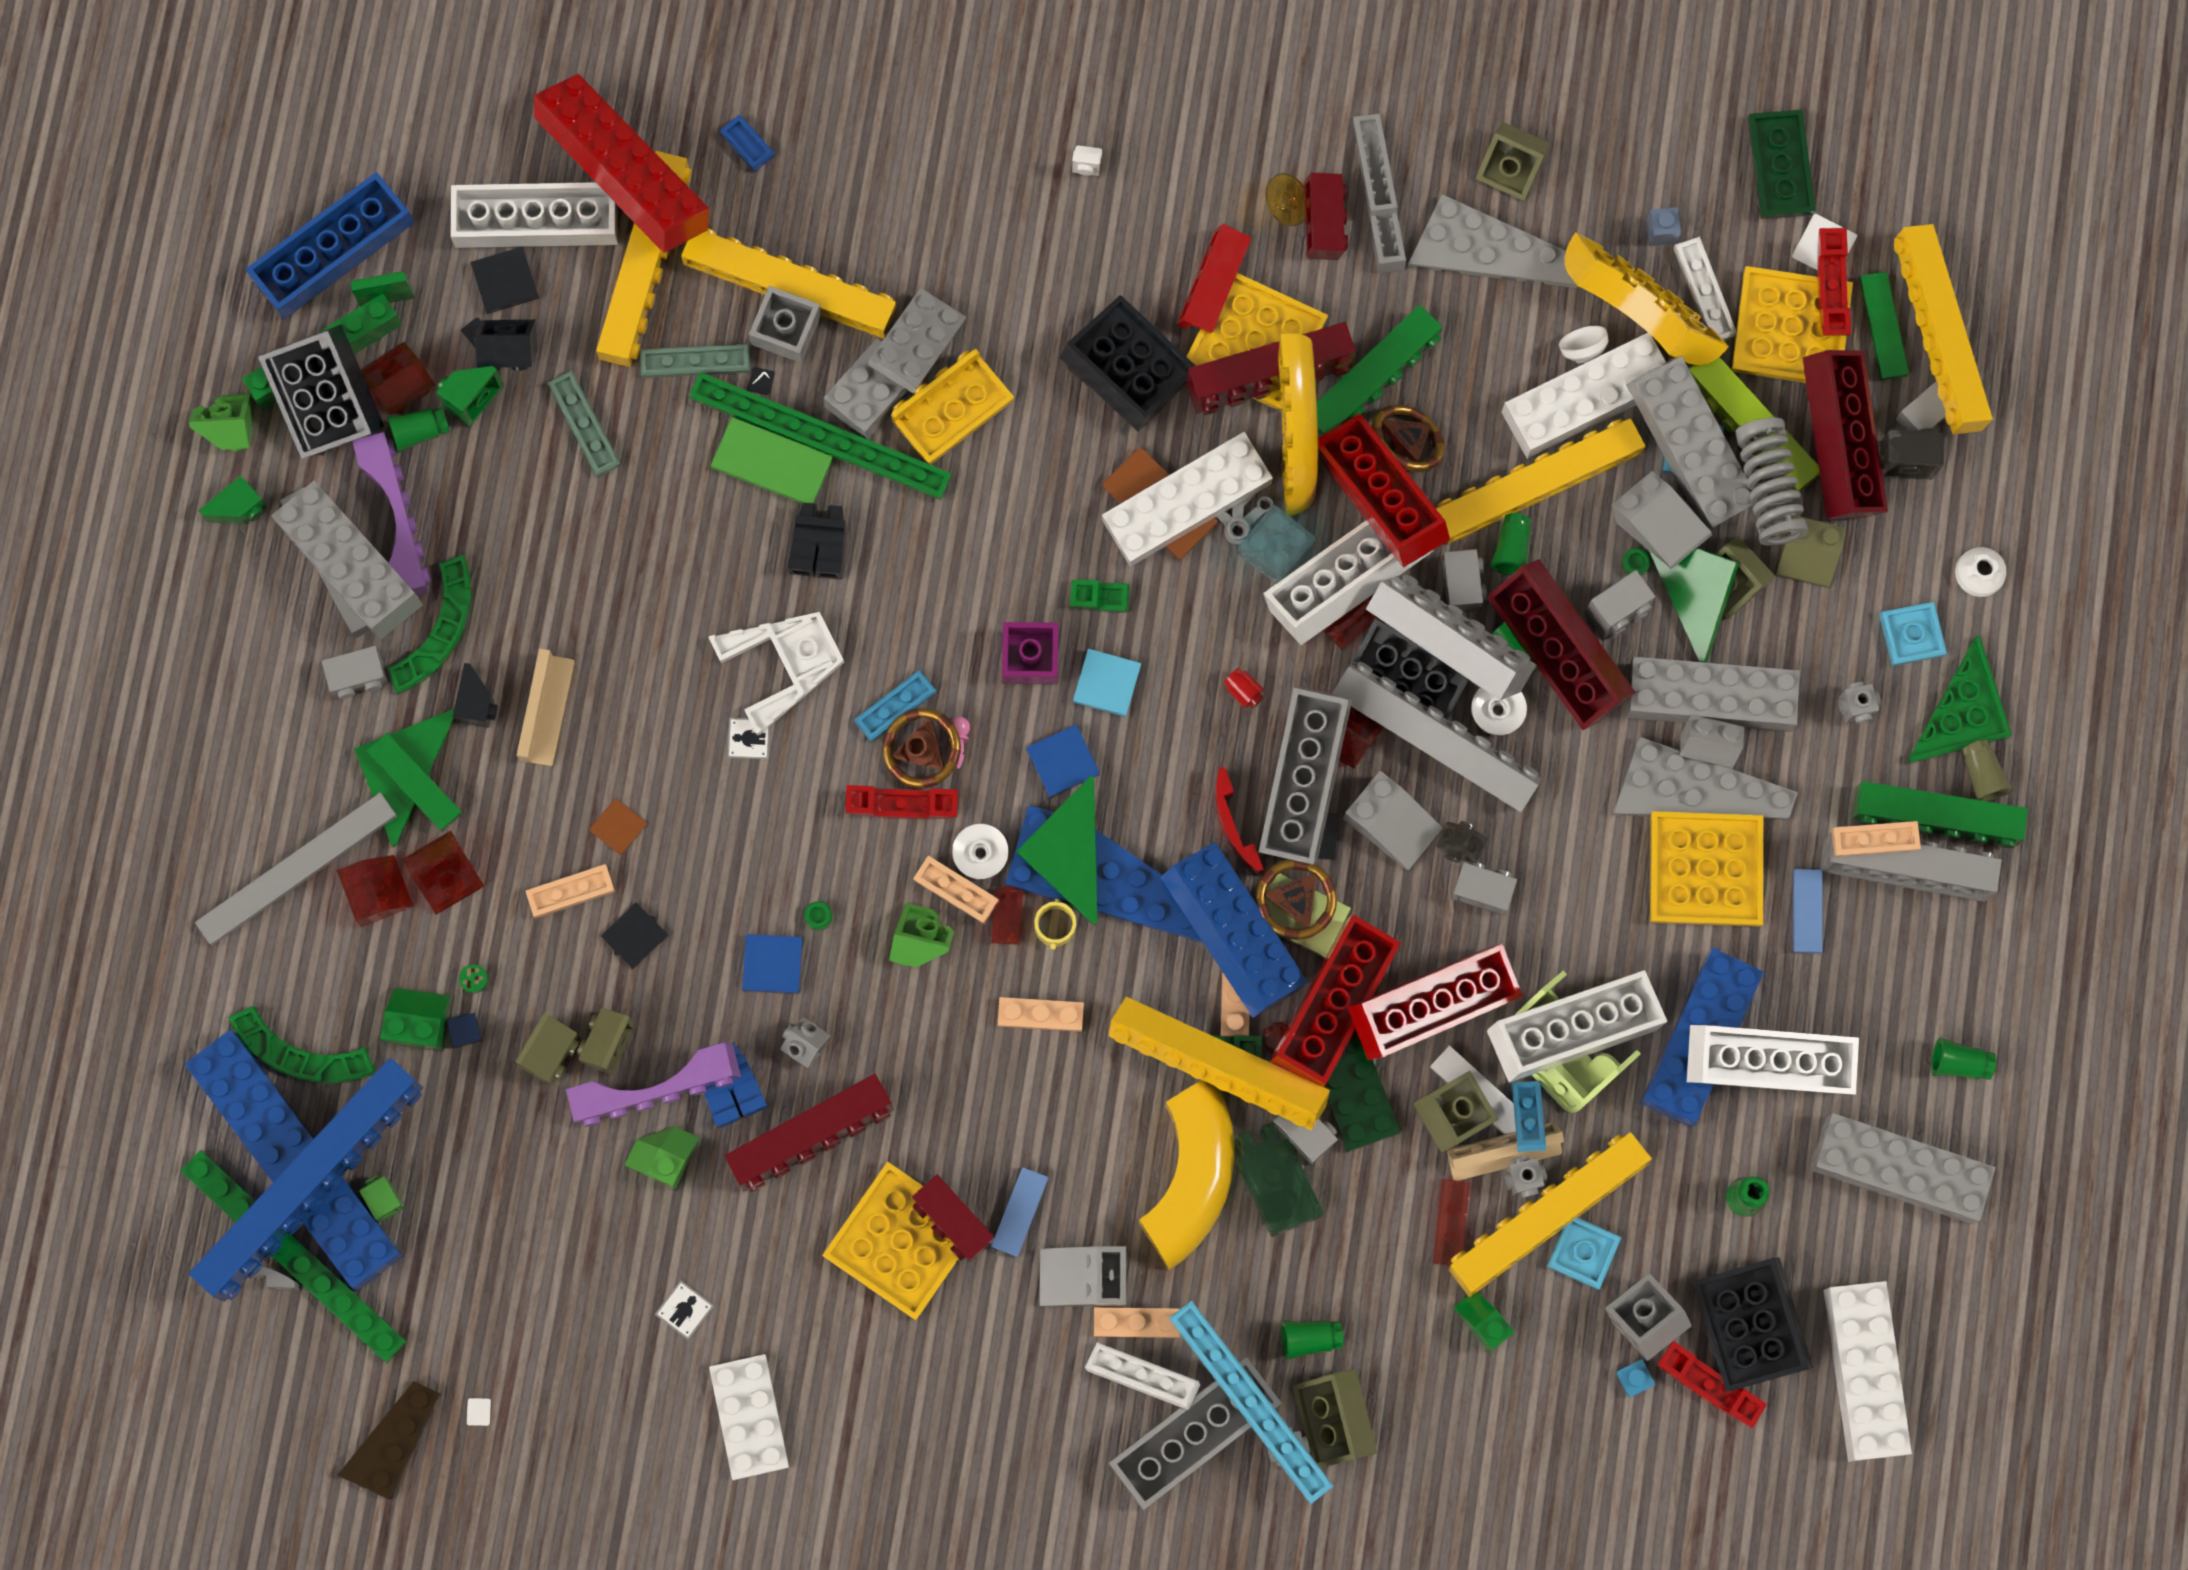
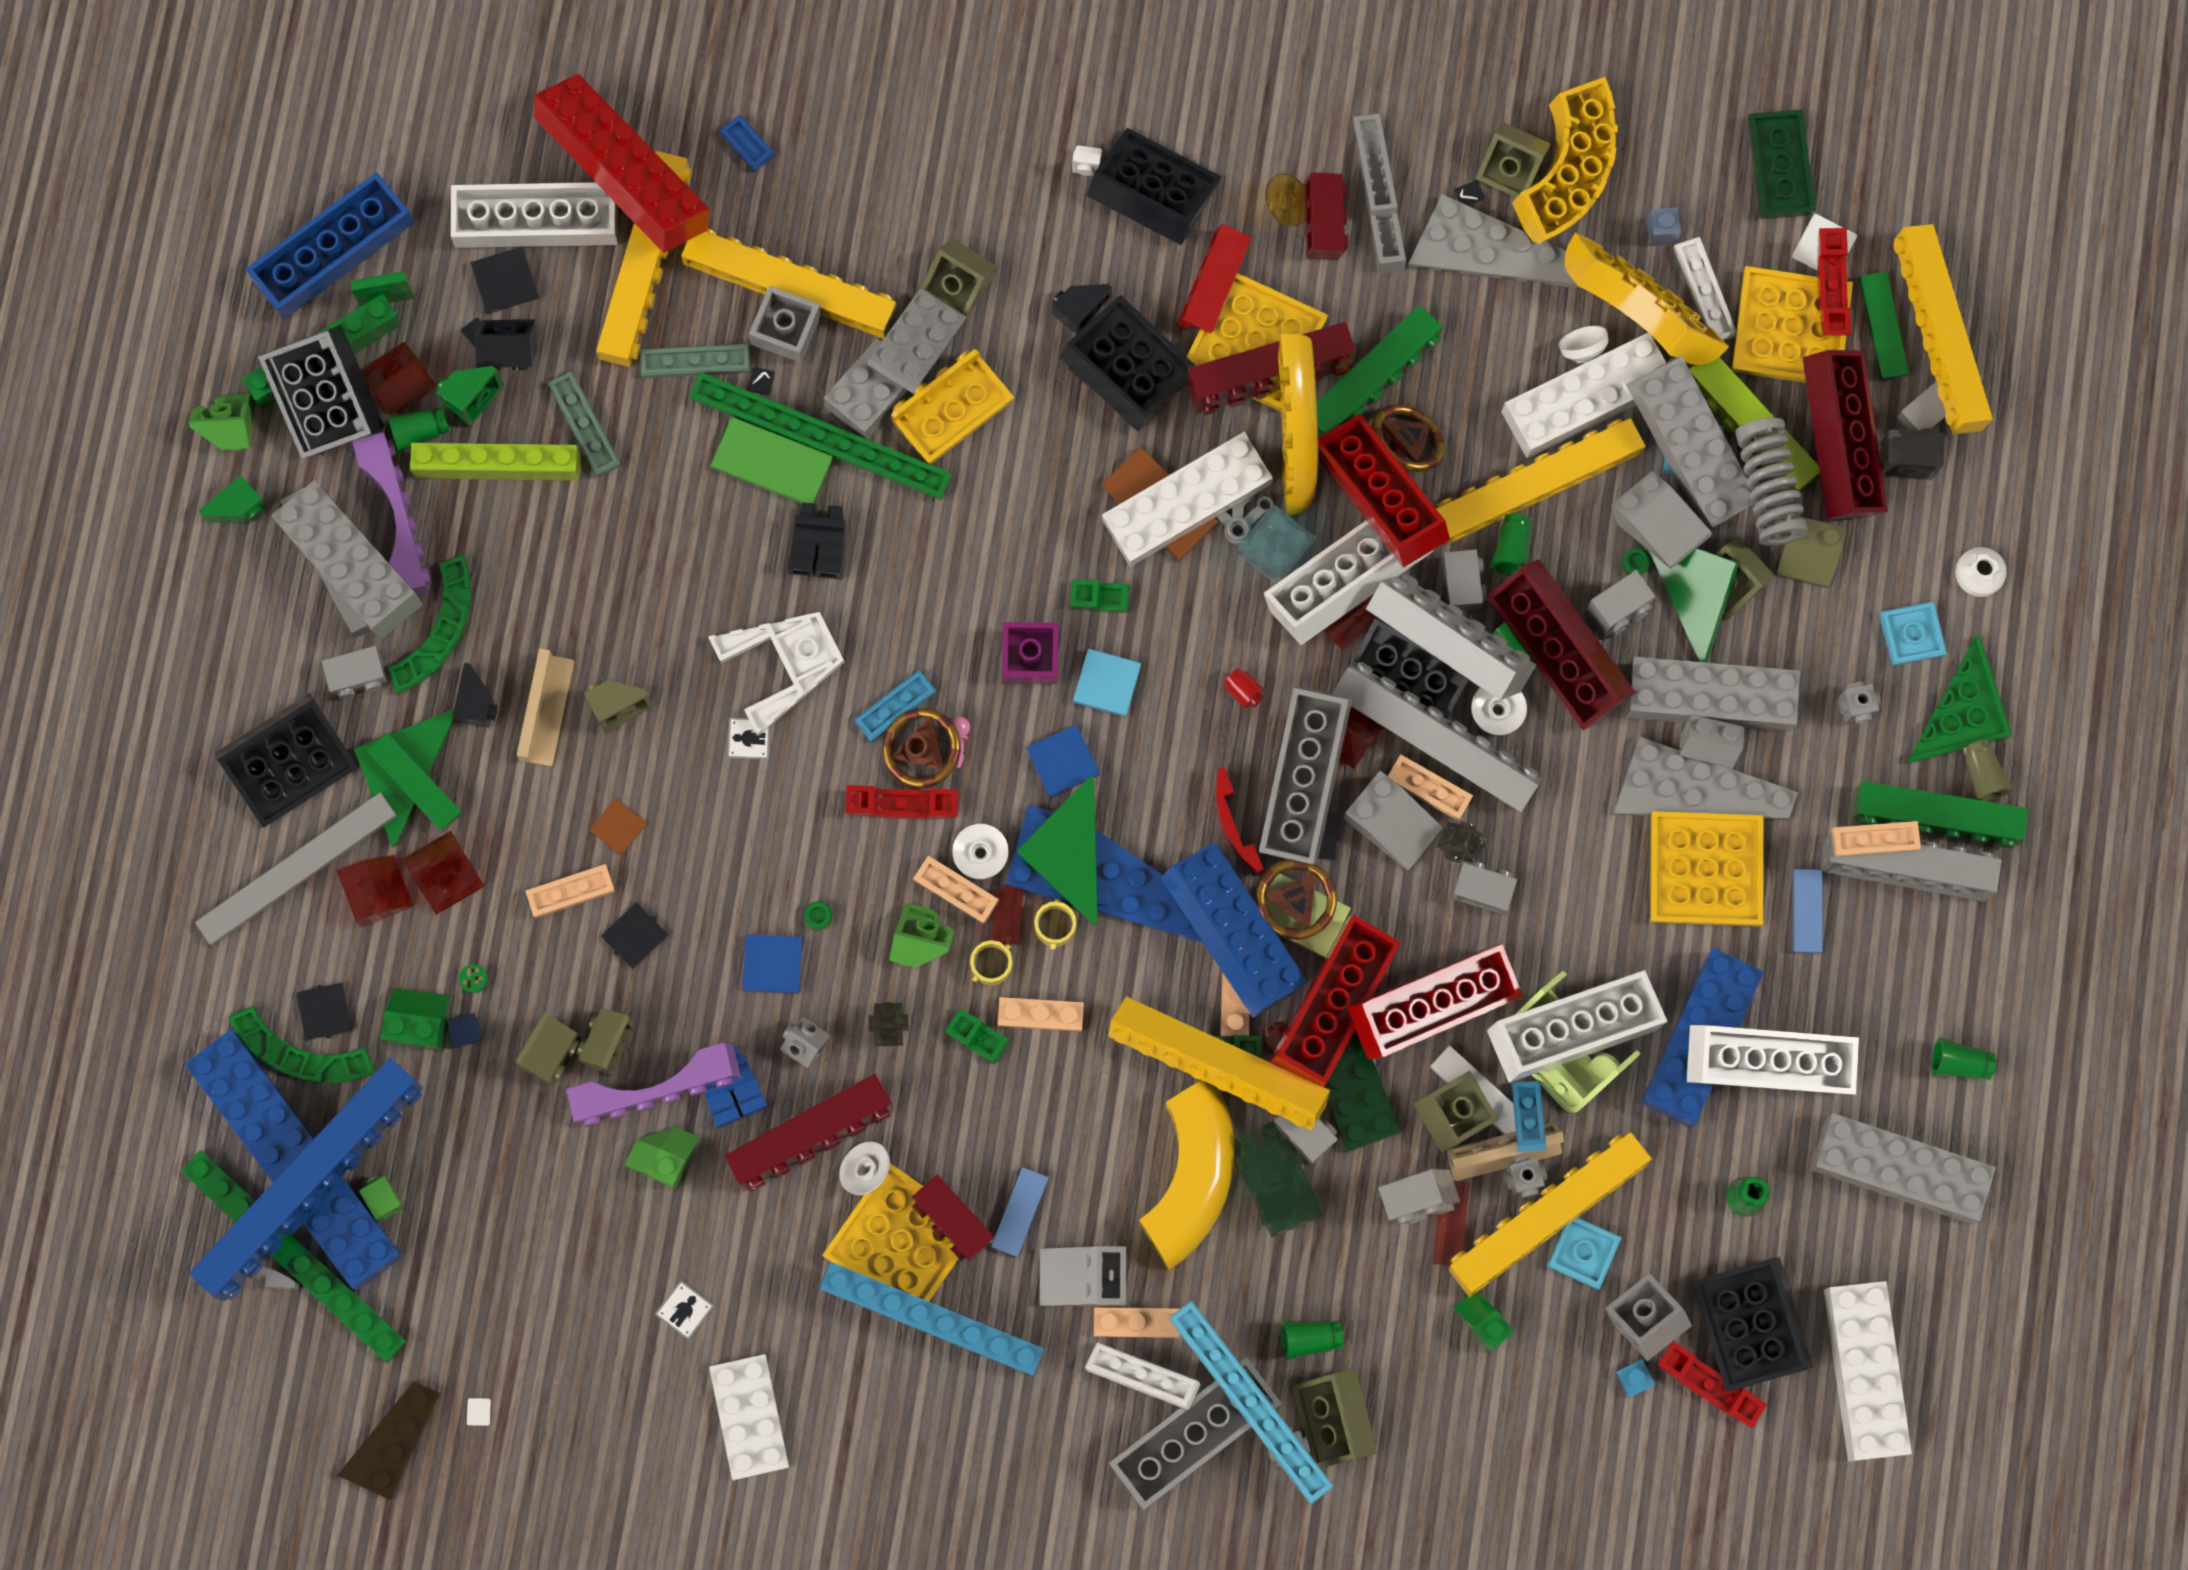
none -> black slope [215,693,359,828]
none -> black piece [296,983,352,1041]
none -> lime brick [410,443,580,481]
none -> olive slope [584,680,654,734]
none -> dark azure brick [818,1262,1044,1376]
none -> white dish [839,1142,890,1195]
none -> clear smoke brick [868,1002,909,1046]
none -> olive slope [921,238,998,318]
none -> green slope [945,1009,1010,1065]
none -> light yellow piece [970,940,1013,986]
none -> black slope [1052,284,1113,335]
none -> black slope [1086,128,1222,245]
none -> light grey brick [1378,1169,1460,1224]
none -> light nougat plate [1388,754,1473,821]
none -> black sticker [1455,181,1485,206]
none -> yellow brick [1512,77,1618,244]

